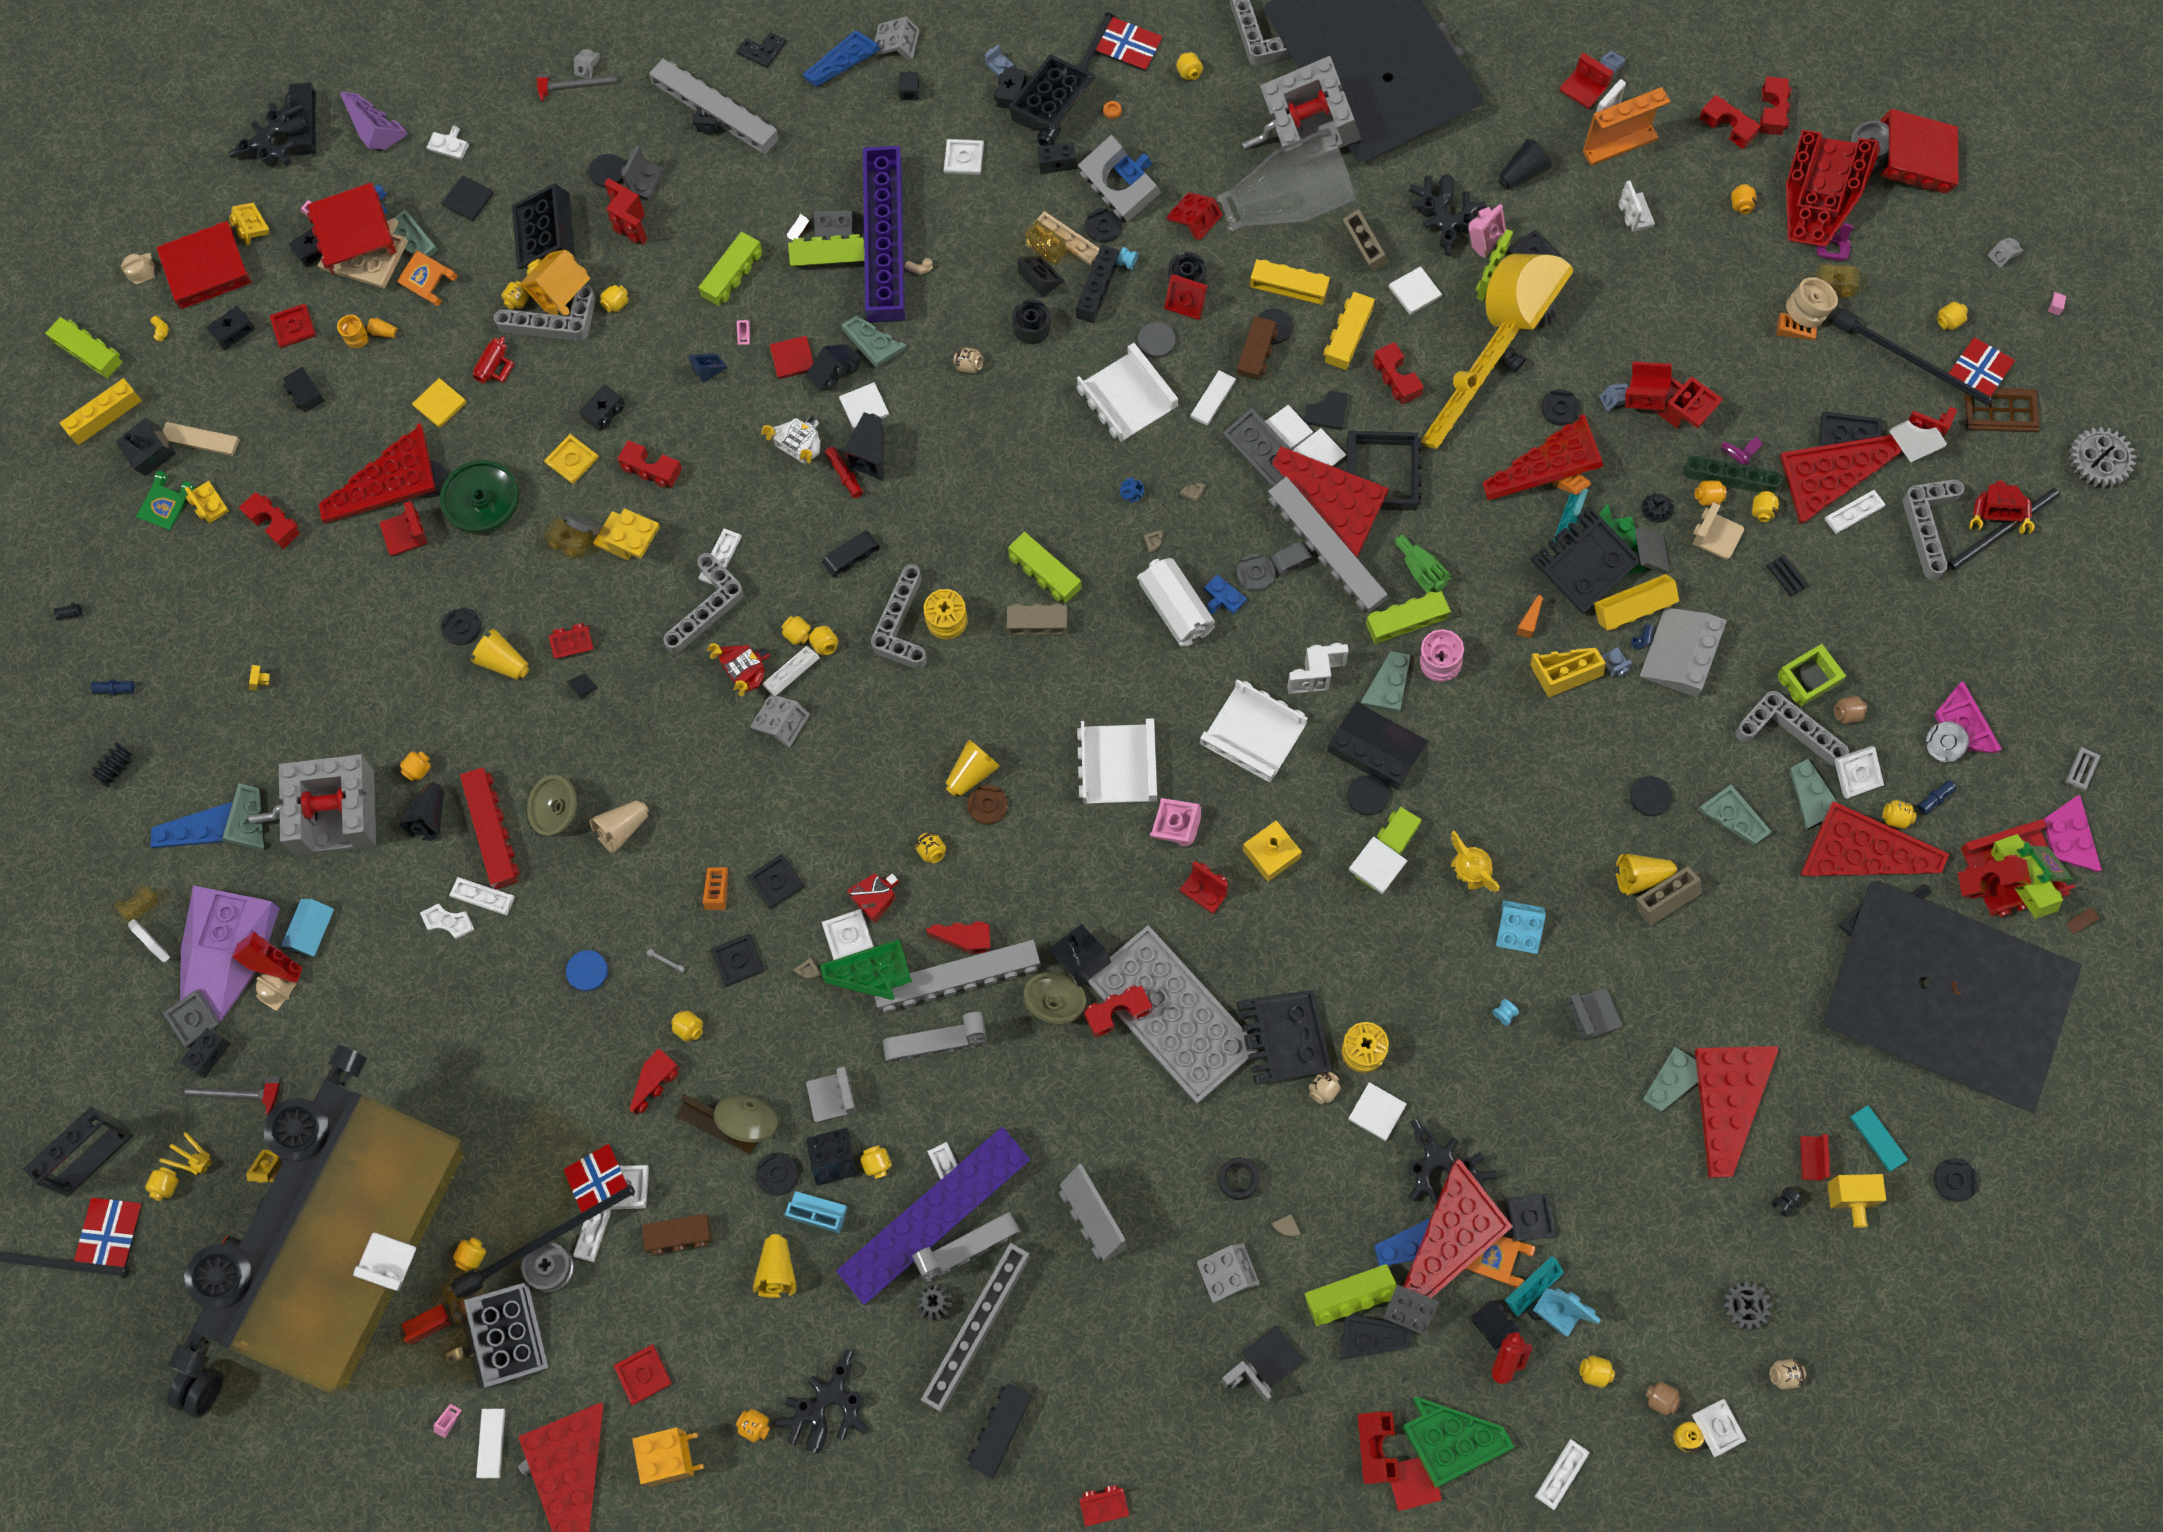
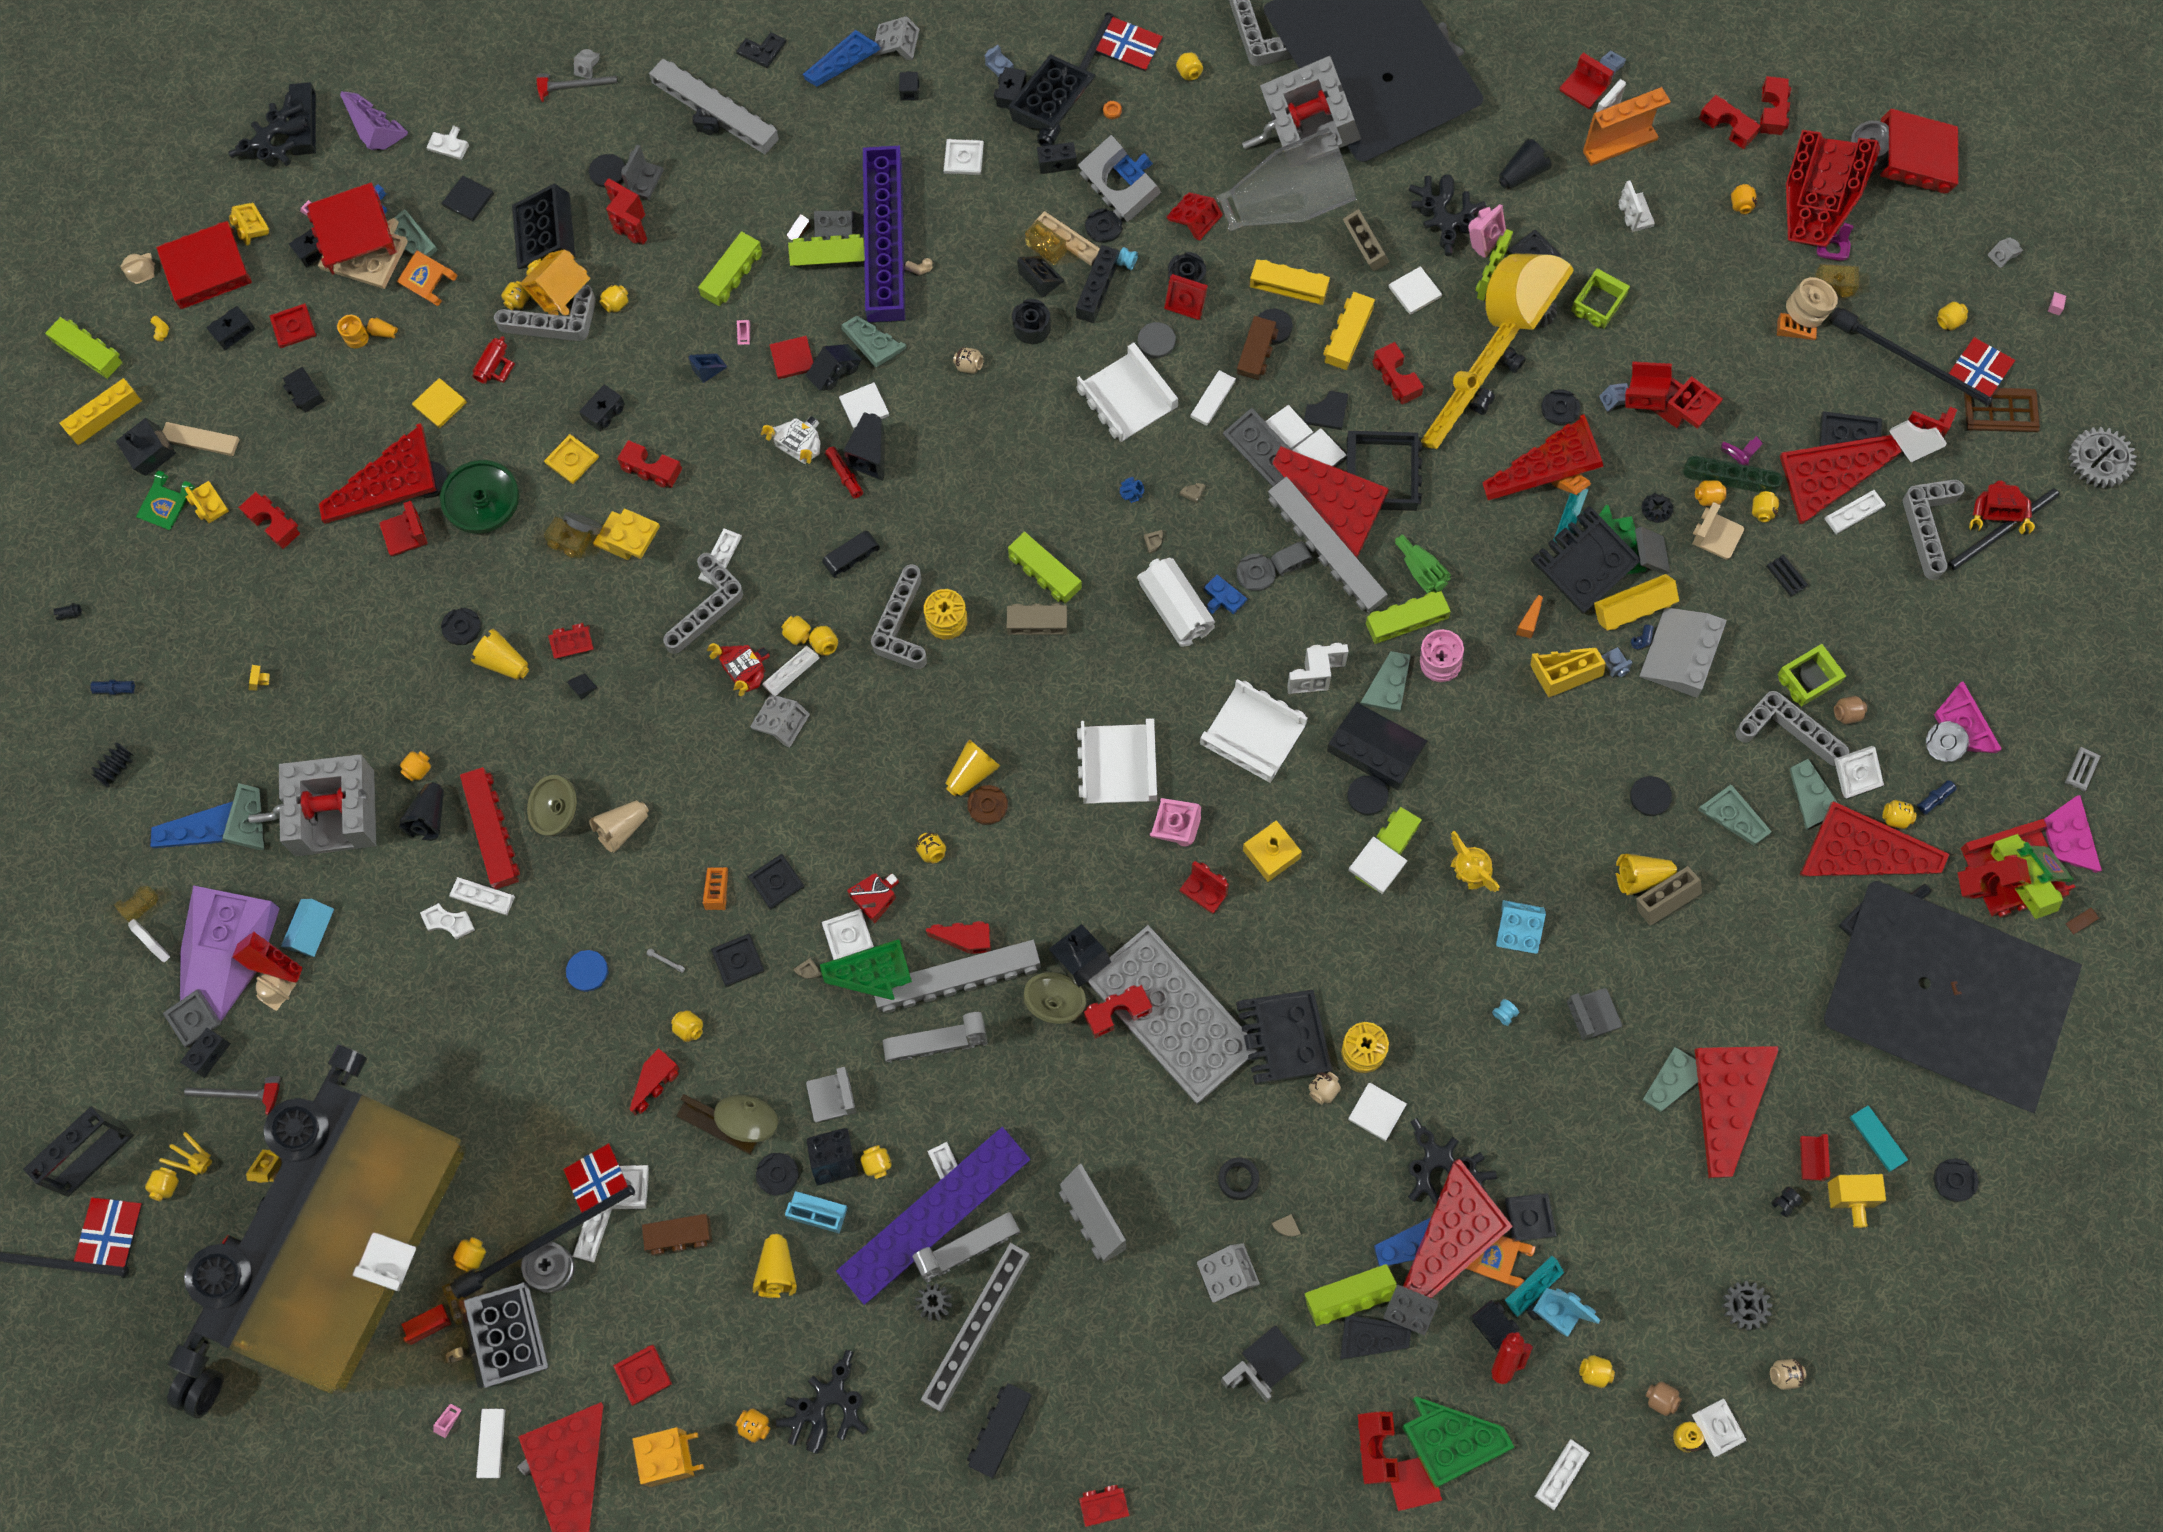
none -> black wheel [1469,388,1495,415]
none -> lime window [1571,268,1630,329]

